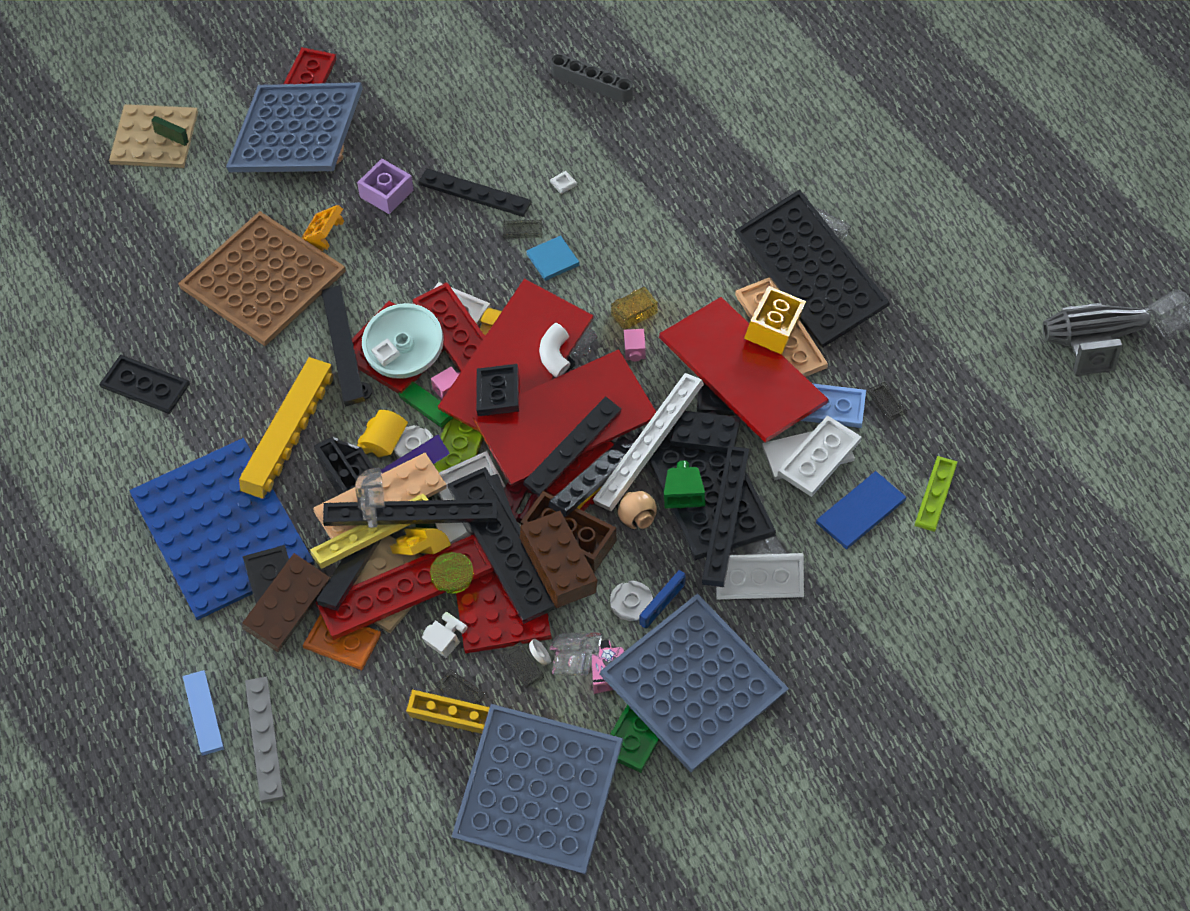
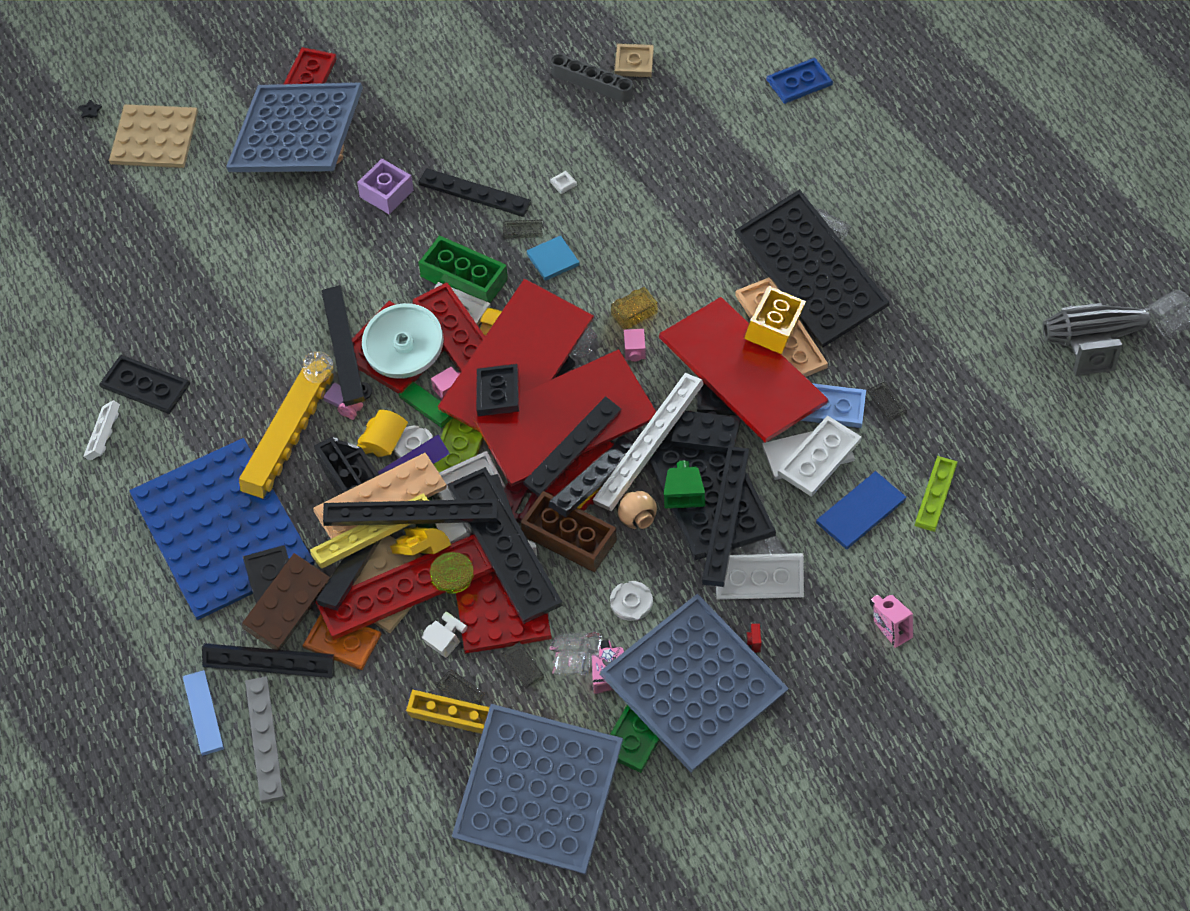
dark green tile [151,116,189,146] -> none
medium nougat plate [178,211,346,346] -> none
light orange piece [301,205,344,251] -> none
clear brick [355,467,385,528] -> none
white tile [371,338,400,367] -> none
reddish brown brick [520,511,598,608] -> none
white piece [529,639,552,666] -> none
white cylinder [539,323,570,377] -> none
blue tile [639,570,685,629] -> none
none -> black plate [78,100,102,118]
none -> white plate [83,400,120,460]
none -> black plate [202,643,334,678]
none -> clear hair [303,351,334,383]
none -> lavender tile [323,383,344,407]
none -> bright pink wheel [337,402,363,420]
none -> green brick [418,235,508,303]
none -> tan plate [615,44,654,77]
none -> red plate [746,623,761,653]
none -> blue tile [766,58,833,104]
none -> bright pink torso [870,595,913,648]

